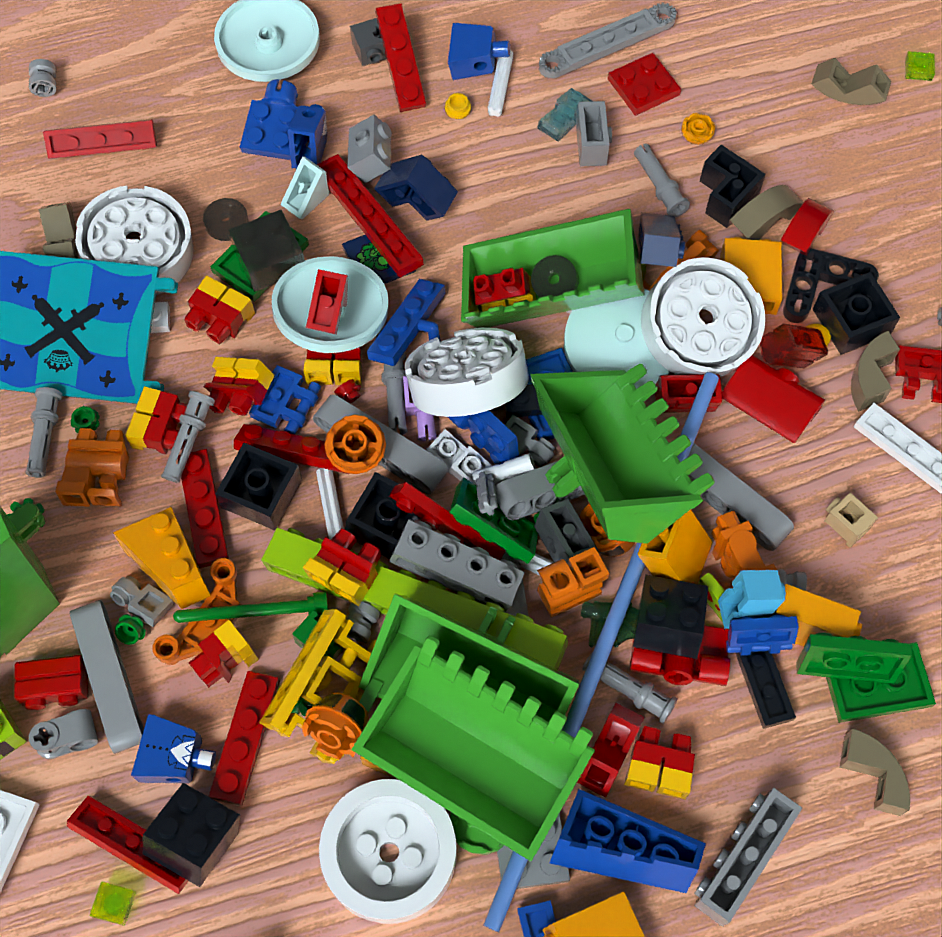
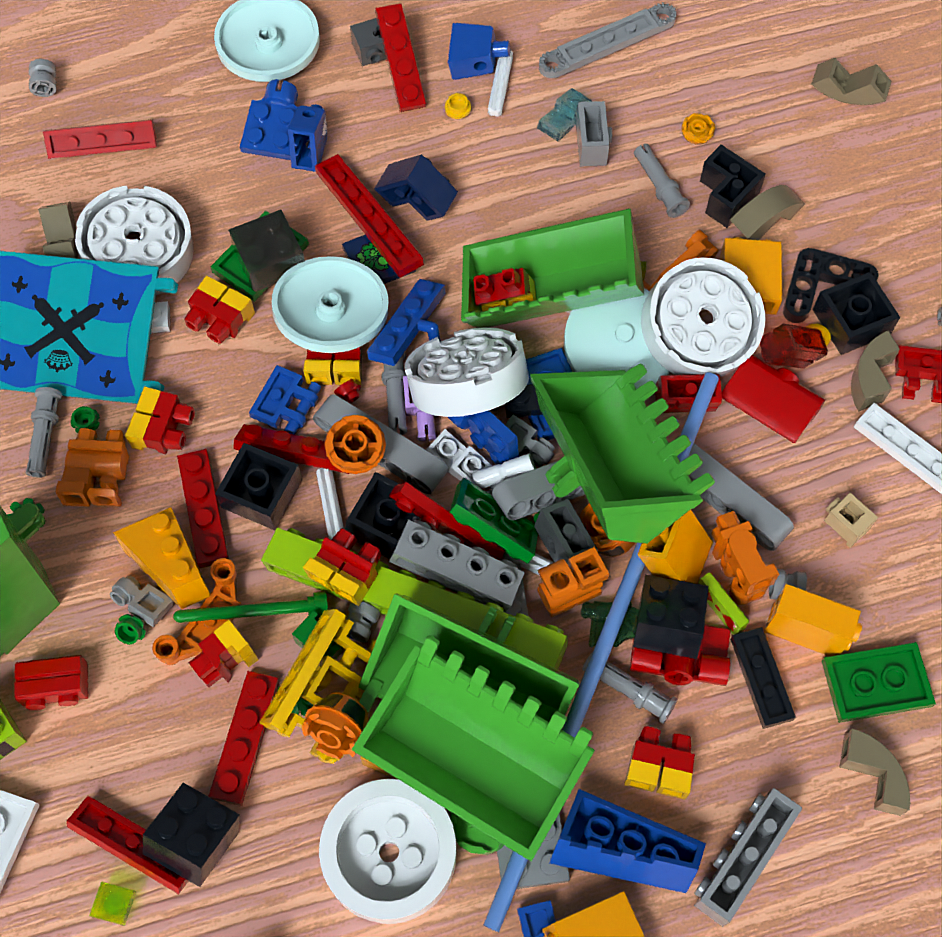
light grey piece [29,709,98,759] -> none
light grey beam [70,599,144,754] -> none
blue torso [131,714,216,783] -> none
light grey pin [161,391,215,483] -> none
clear smoke piece [203,198,249,241] -> none
hips [203,357,275,416] -> none
light aqua slope [280,157,329,219] -> none
red slope [306,269,348,335] -> none
light grey brick [347,114,392,183] -> none
light grey axle [476,471,498,516] -> none
clear smoke piece [531,255,579,297] -> none
red brick [577,703,645,798] -> none
red plate [608,53,681,116] -> none
dark blue brick [638,212,685,267] -> none
medium azure brick [718,570,786,629] -> none
blue plate [726,615,799,656] -> none
red brick [781,198,834,256] -> none
green plate [796,632,912,684] -> none
clear neon green plate [905,51,935,81] -> none

